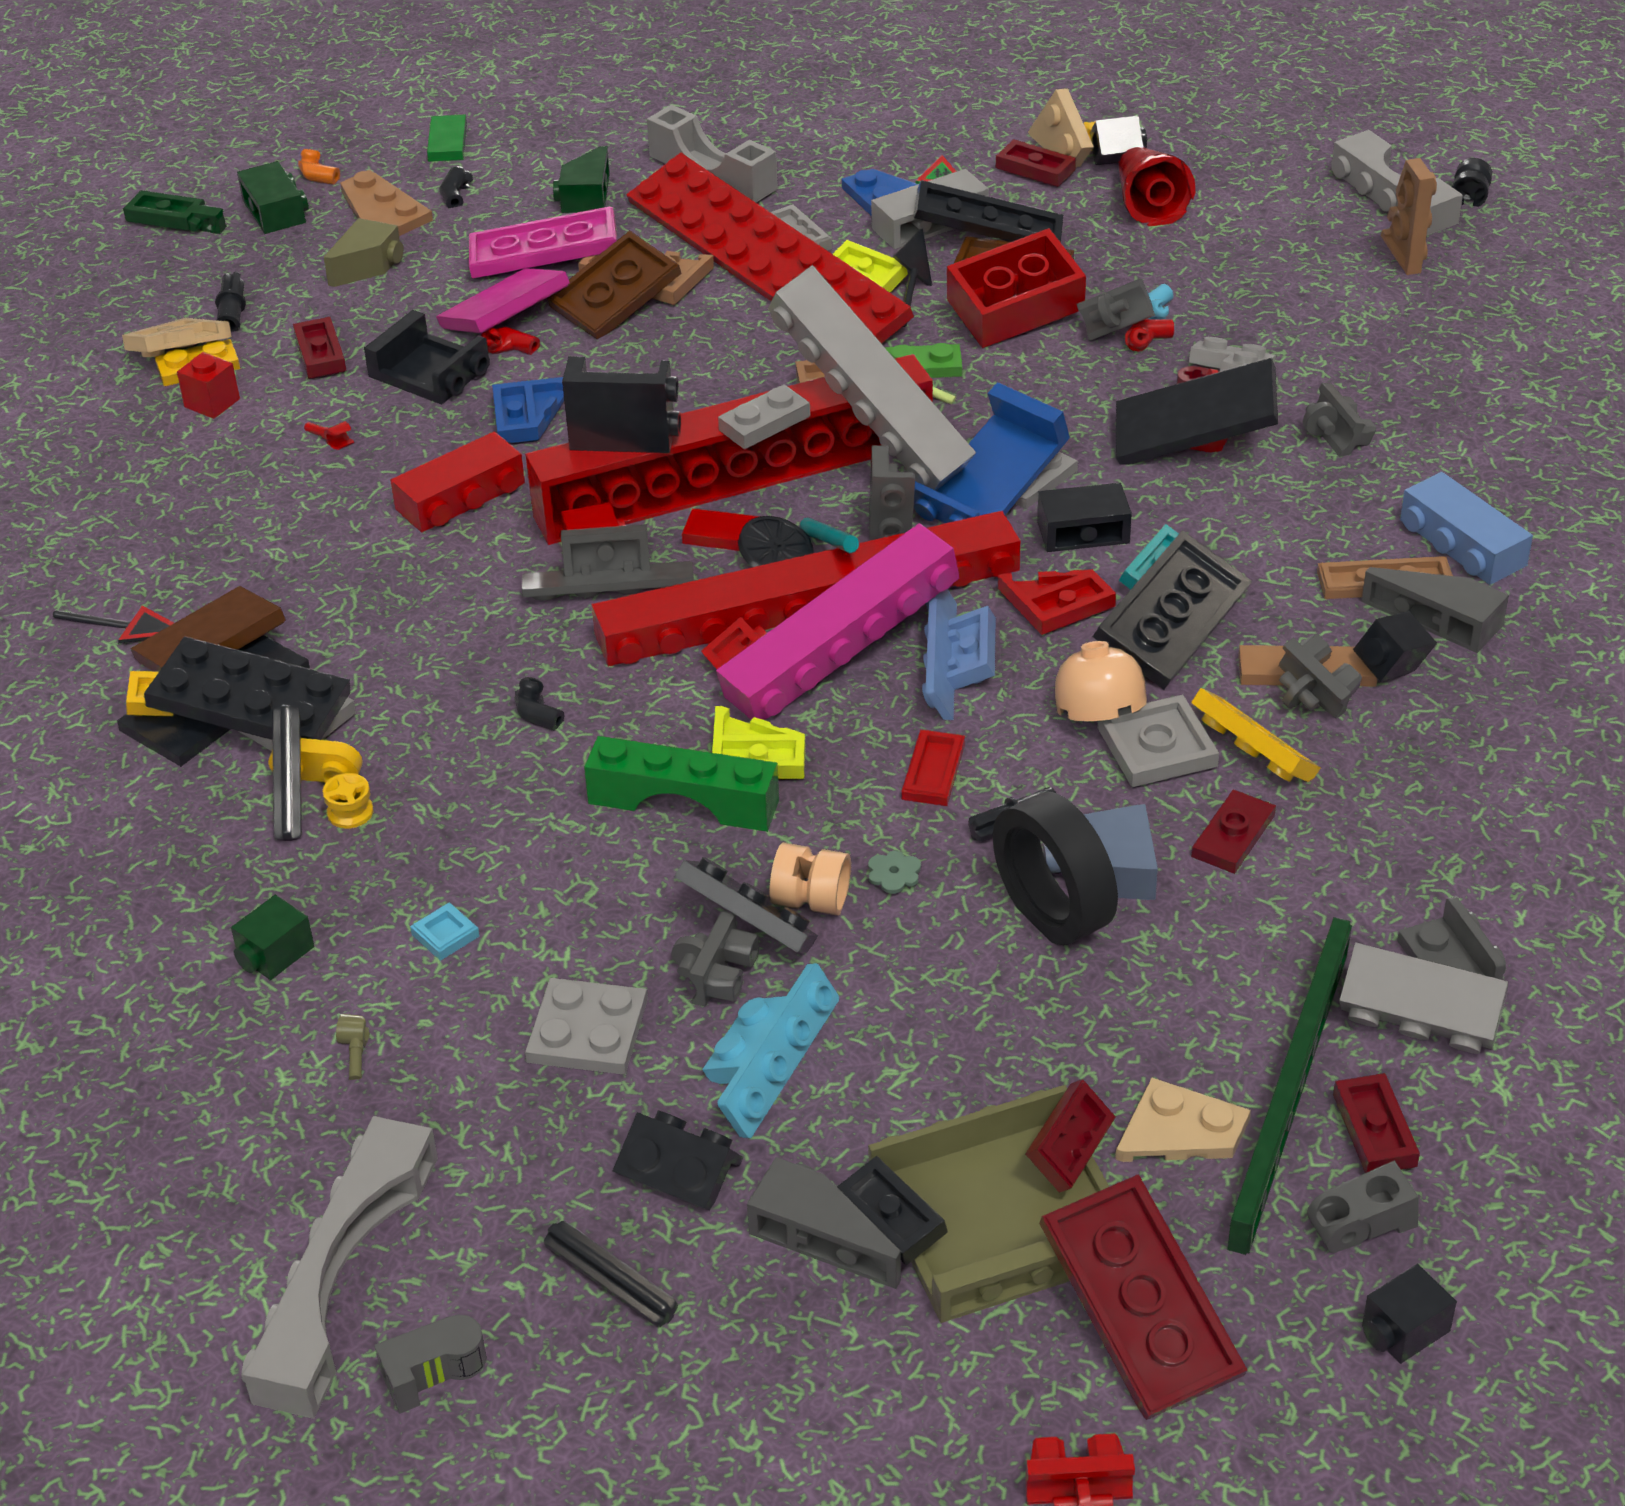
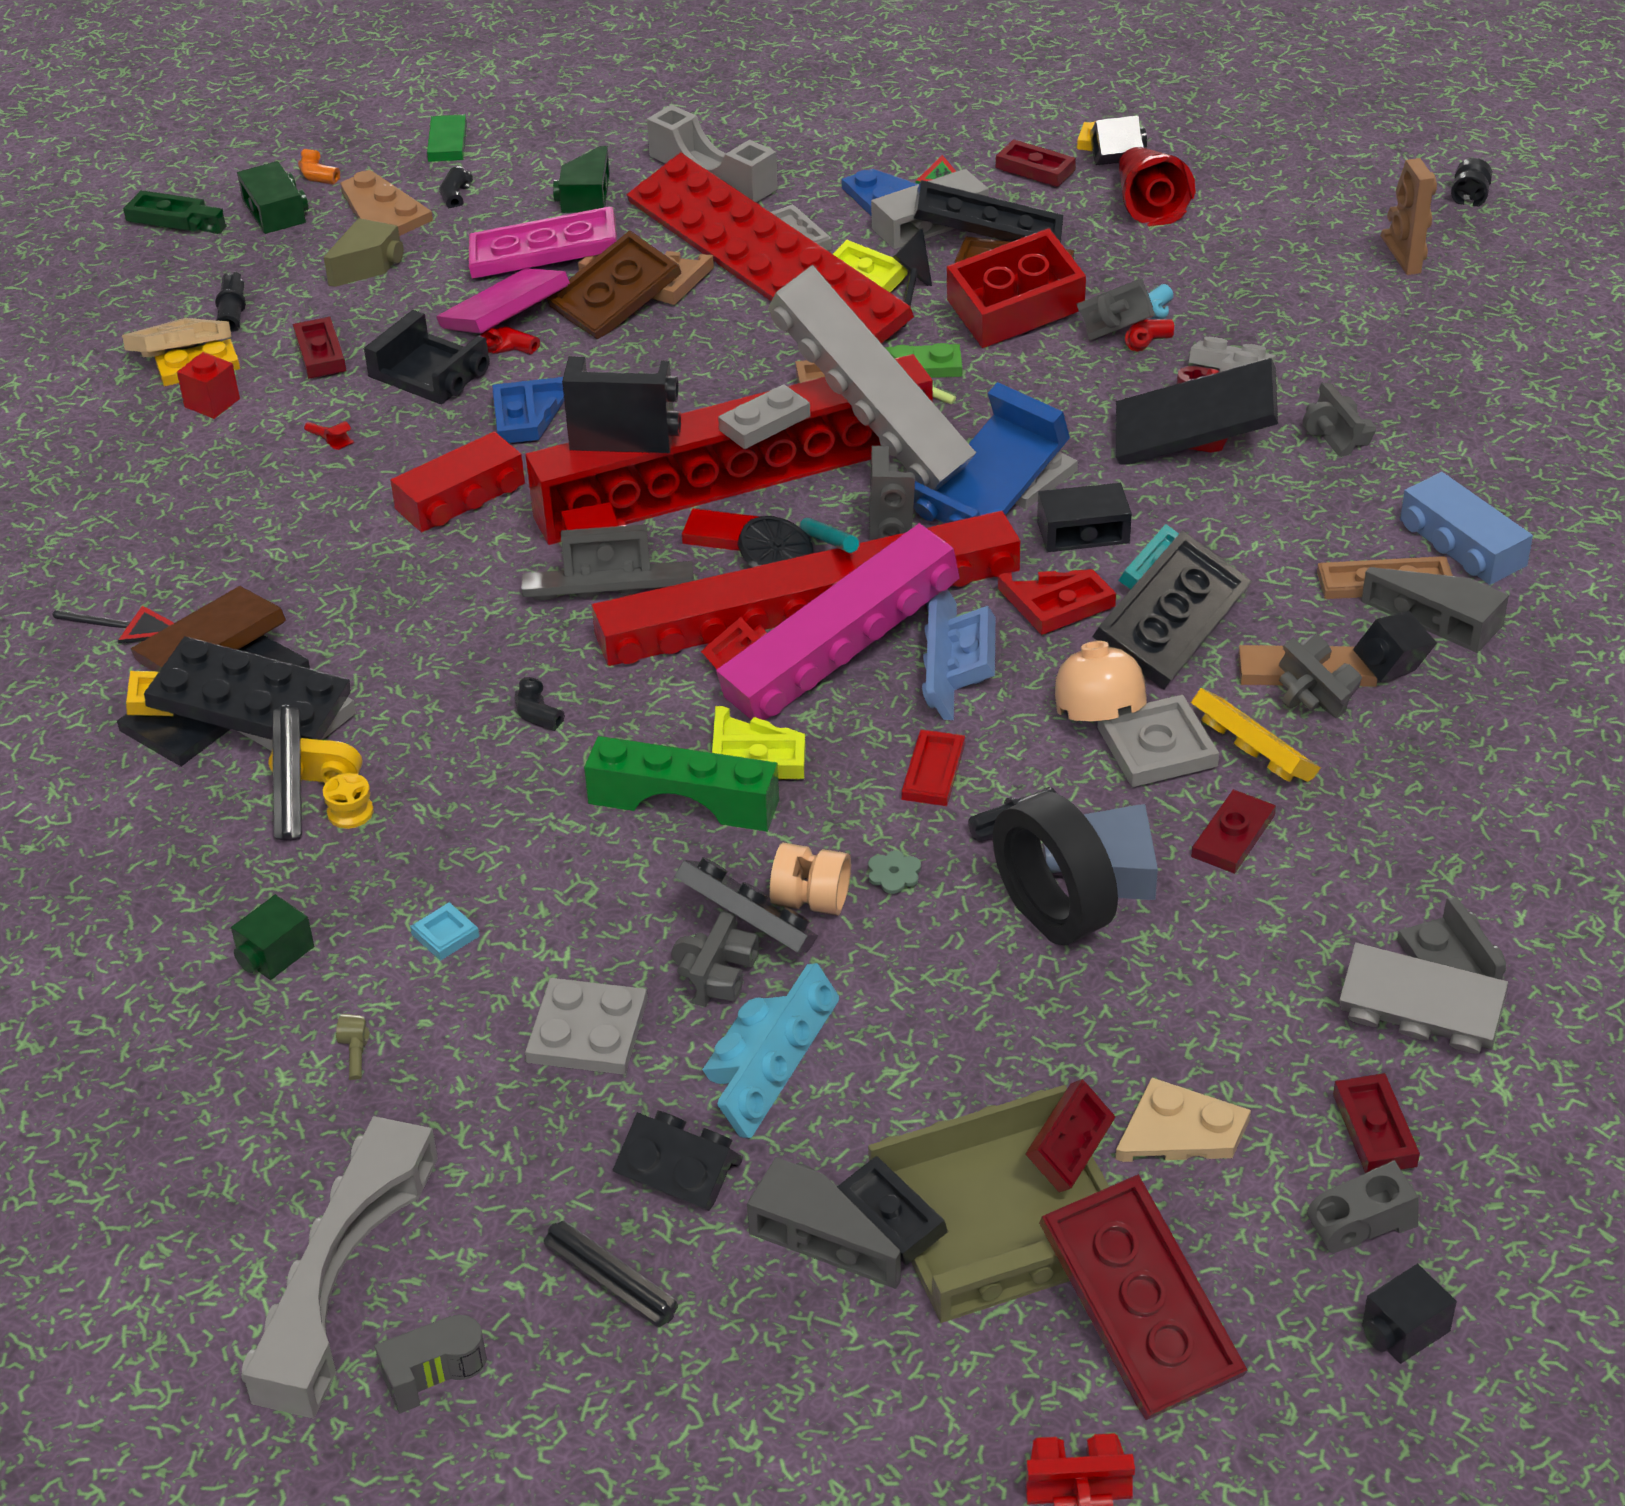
tan wing [1028,89,1094,167] -> none
dark green tile [1227,917,1352,1255] -> none
light grey arch [1331,130,1463,236] -> none

